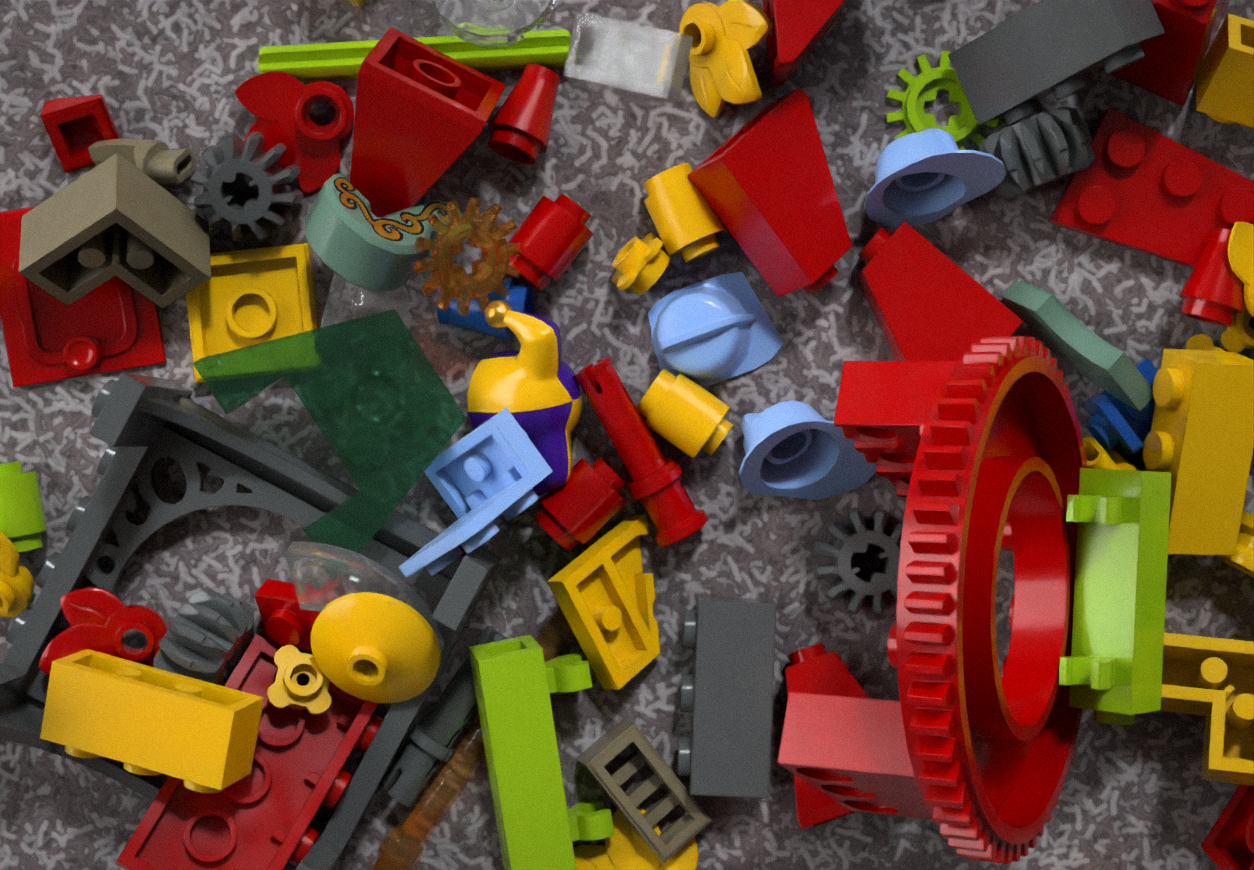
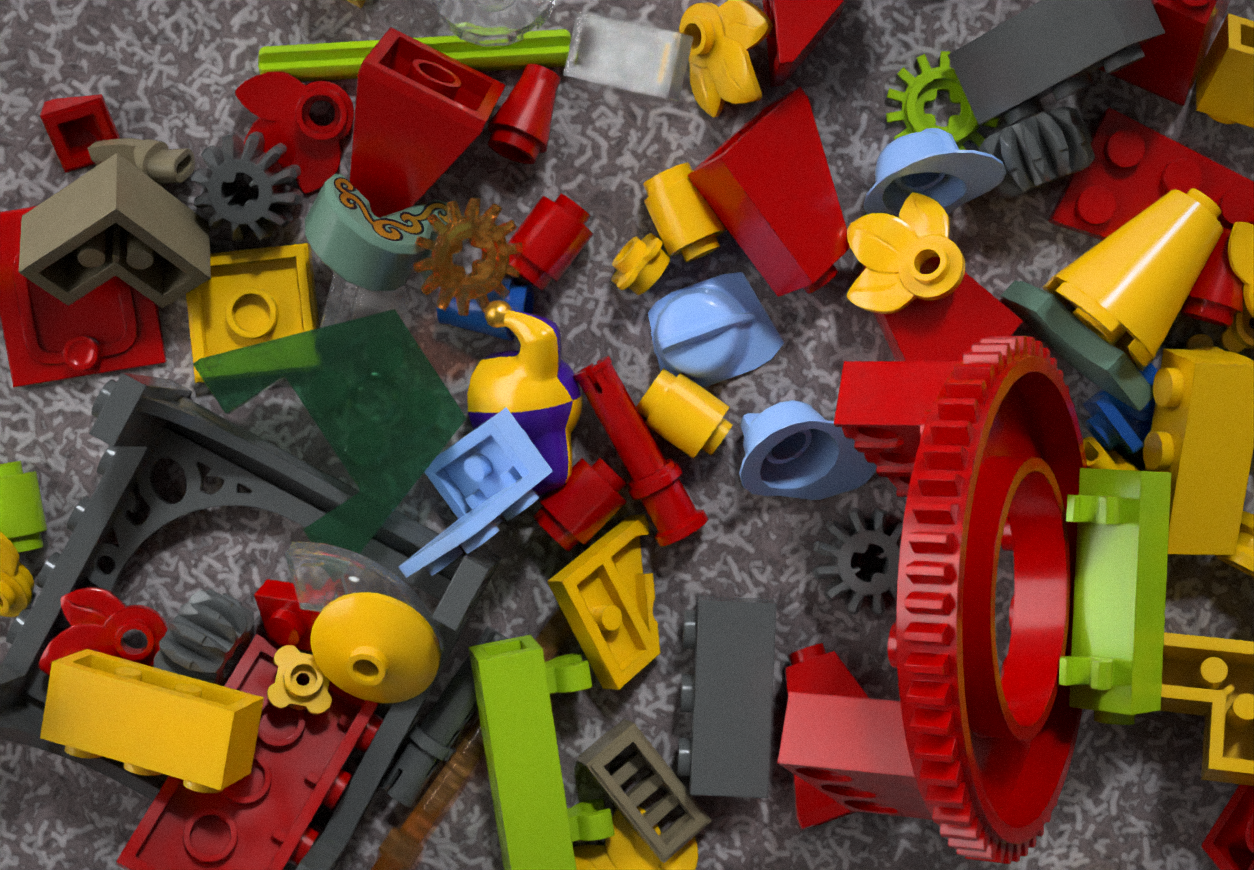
none -> yellow plate [846,192,965,314]
none -> yellow cone [1043,188,1223,371]

